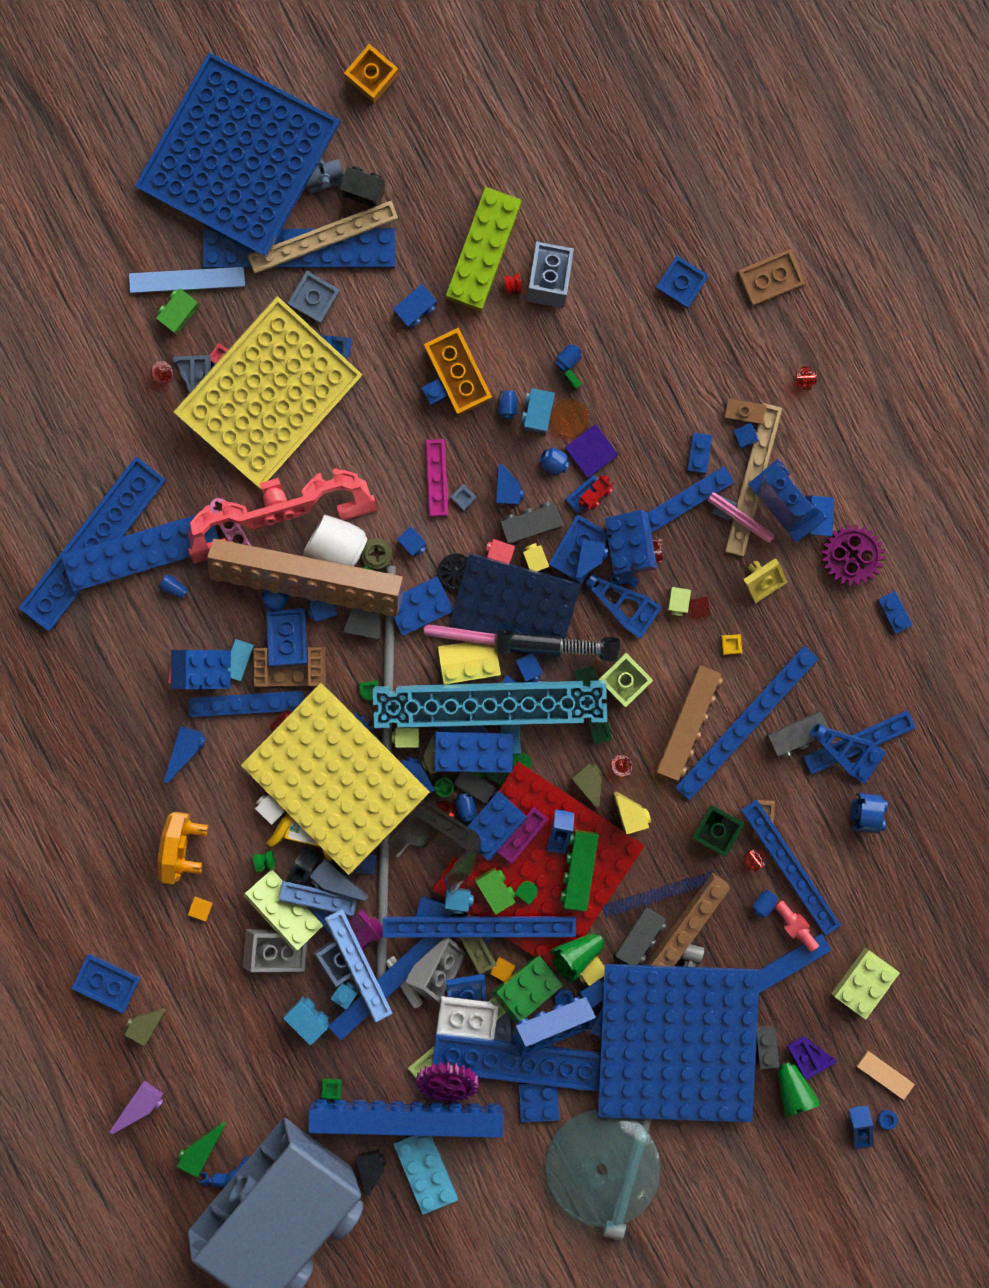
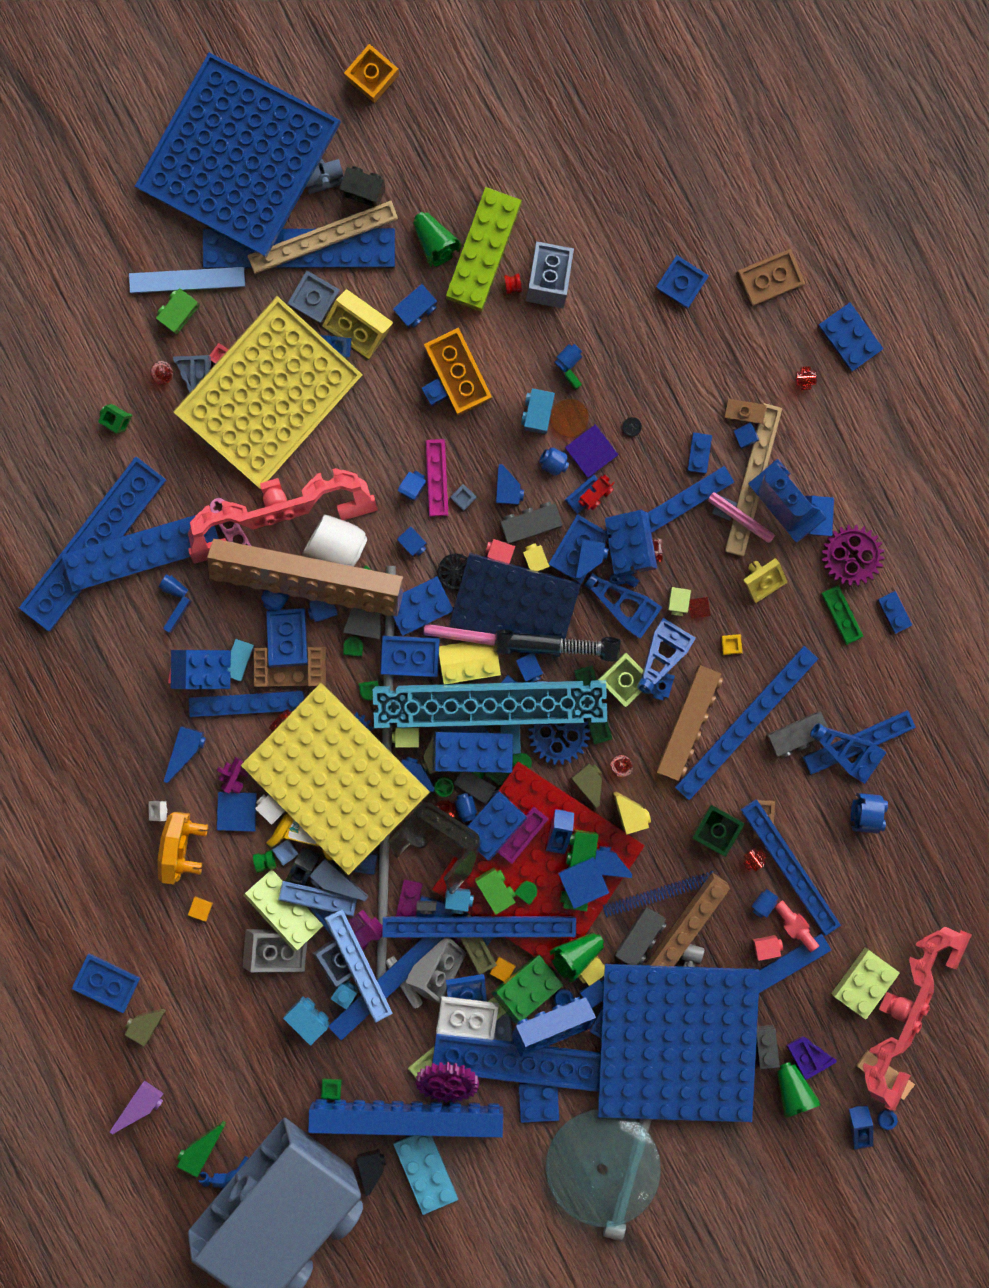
olive gear [362,538,392,569] -> none
blue brick [498,391,517,419] -> none
none -> green brick [98,404,133,434]
none -> white plate [149,801,167,821]
none -> blue tile [163,597,192,633]
none -> magenta hips [217,757,249,794]
none -> blue tile [217,792,257,832]
none -> light blue tile [272,839,299,866]
none -> light yellow slope [322,289,393,359]
none -> green tile [343,636,363,656]
none -> blue plate [380,636,440,677]
none -> magenta plate [396,879,423,940]
none -> blue slope [397,471,426,502]
none -> green cone [413,212,462,267]
none -> dark grey plate [417,900,437,914]
none -> blue gear [528,722,590,765]
none -> blue tile [558,857,609,909]
none -> blue slope [595,846,632,878]
none -> black piece [622,417,642,437]
none -> plate [637,618,695,694]
none -> blue brick [651,670,675,700]
none -> coral brick [753,935,783,961]
none -> blue plate [818,303,883,372]
none -> green tile [820,585,864,645]
none -> coral piece [863,927,972,1110]

